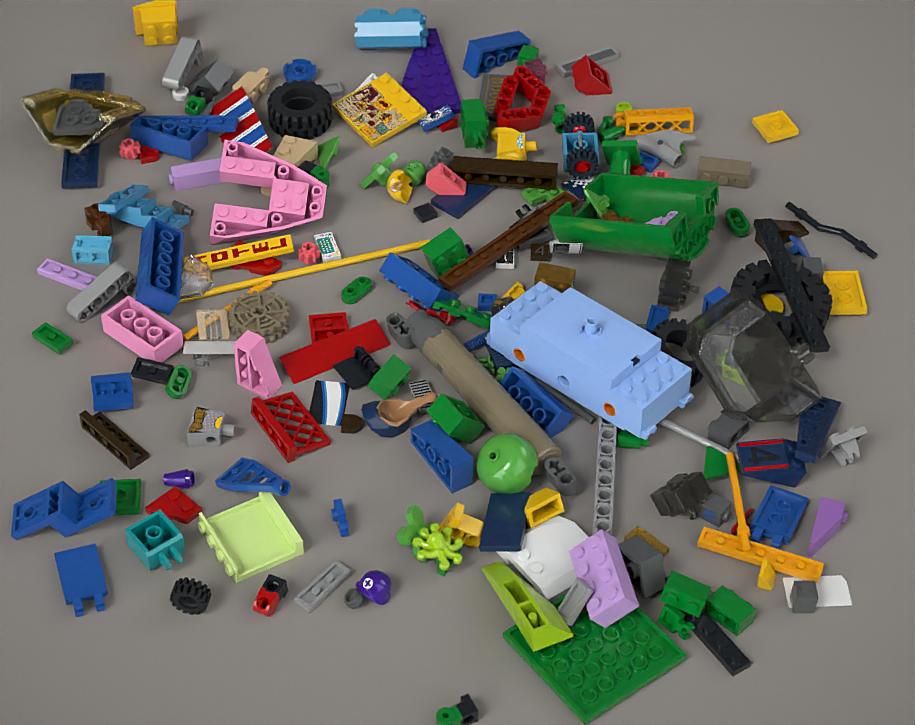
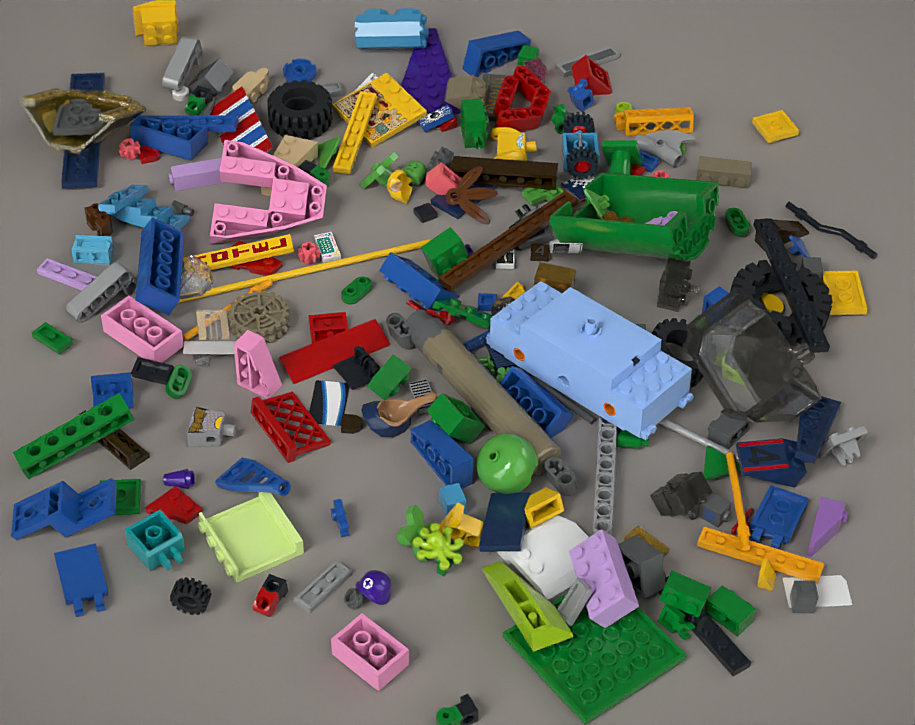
green plant [598,116,626,143] -> none
blue tile [646,305,670,333] -> none
none -> green brick [13,393,135,480]
none -> bright pink brick [331,613,409,691]
none -> yellow plate [333,91,377,174]
none -> dark azure brick [439,483,466,516]
none -> dark tan slope [445,75,487,110]
none -> reddish brown plant [445,166,498,224]
none -> blue piece [567,78,595,112]

